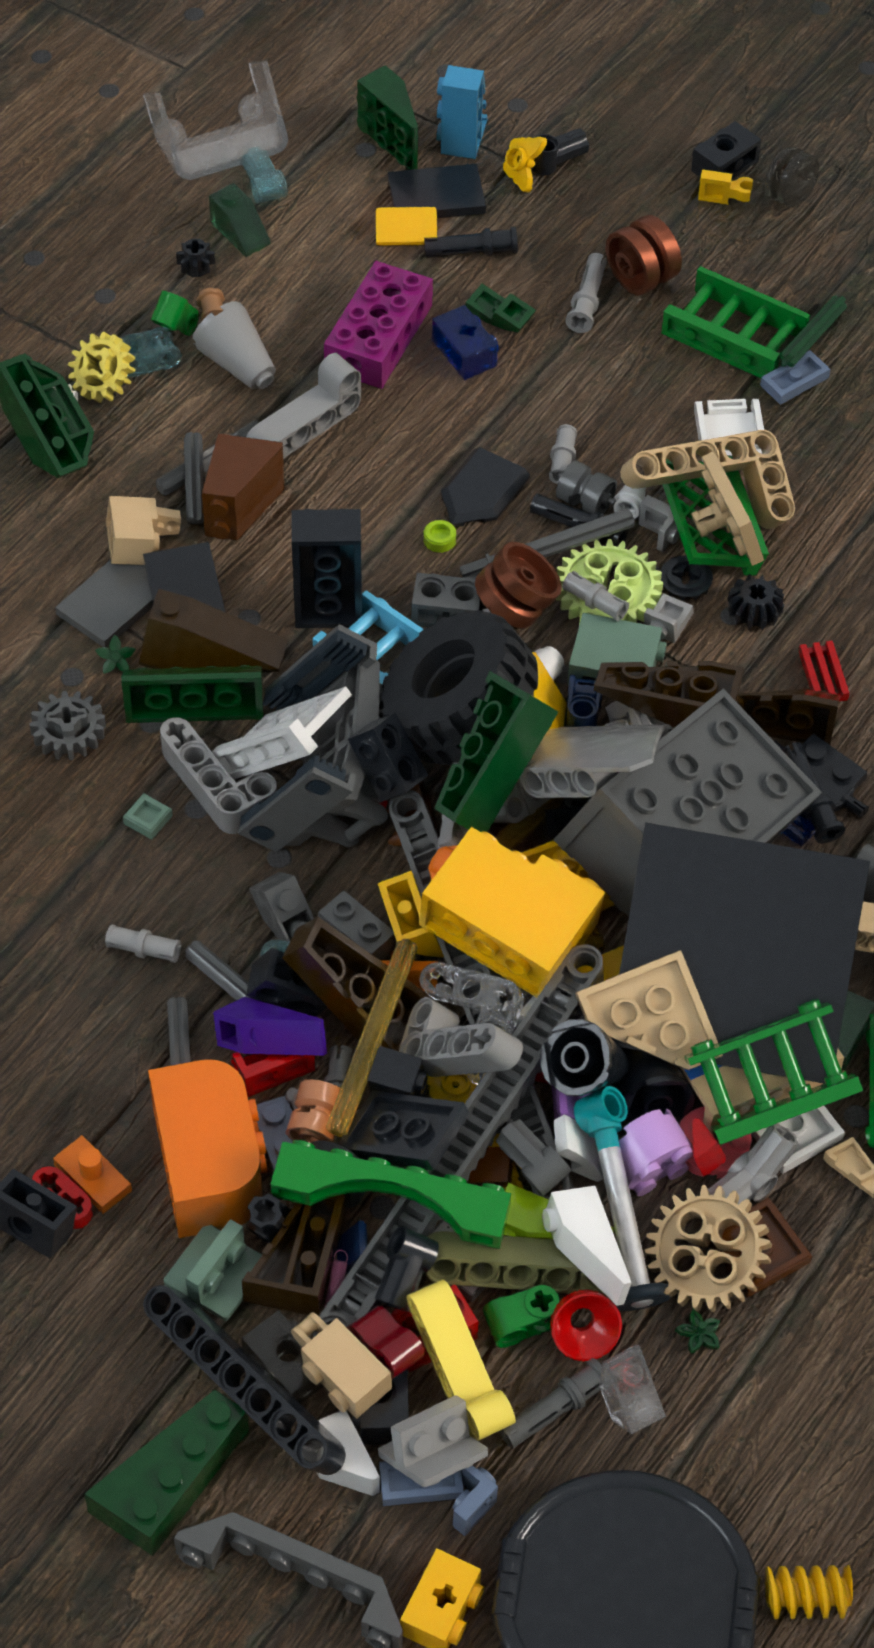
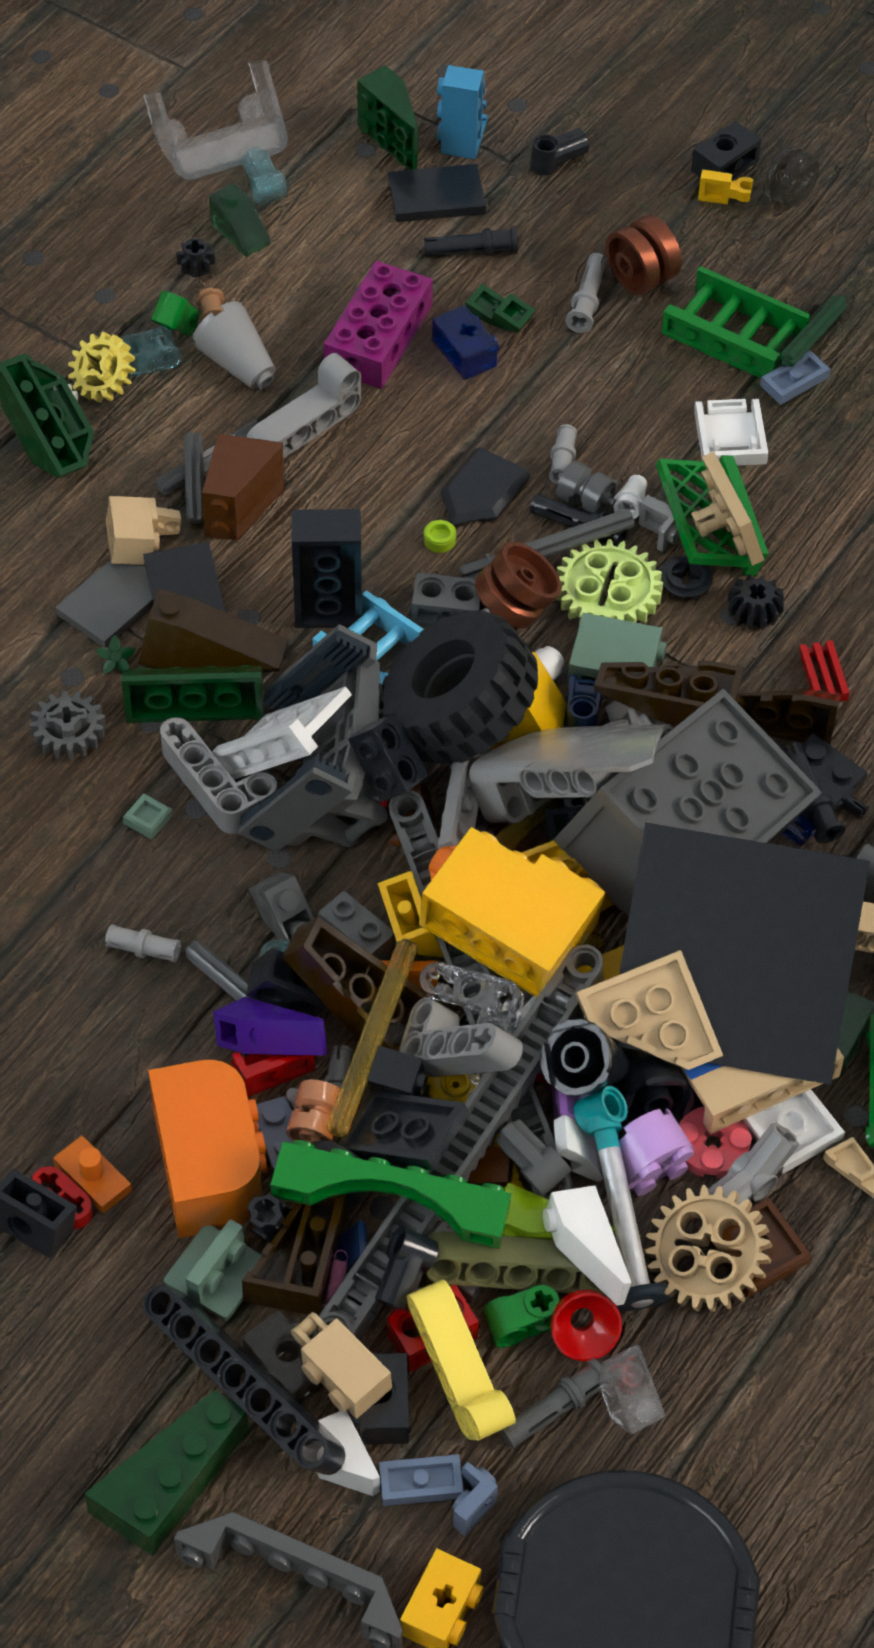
dark grey axle [167,997,191,1066] -> none
dark red axle [346,1306,425,1379] -> none
yellow slope [376,207,437,245] -> none
light grey bracket [378,1395,488,1487] -> none
dark green wedge [435,670,558,832] -> none
yellow animal [503,137,547,193] -> none
light grey pin [562,571,629,621] -> none
tan beam [620,430,795,530] -> none
light grey bracket [644,593,694,643] -> none
dark green plant [675,1309,720,1354] -> none
green fence [684,999,863,1145] -> none
red slope [692,1118,727,1176] -> none
yellow piece [765,1565,853,1620] -> none

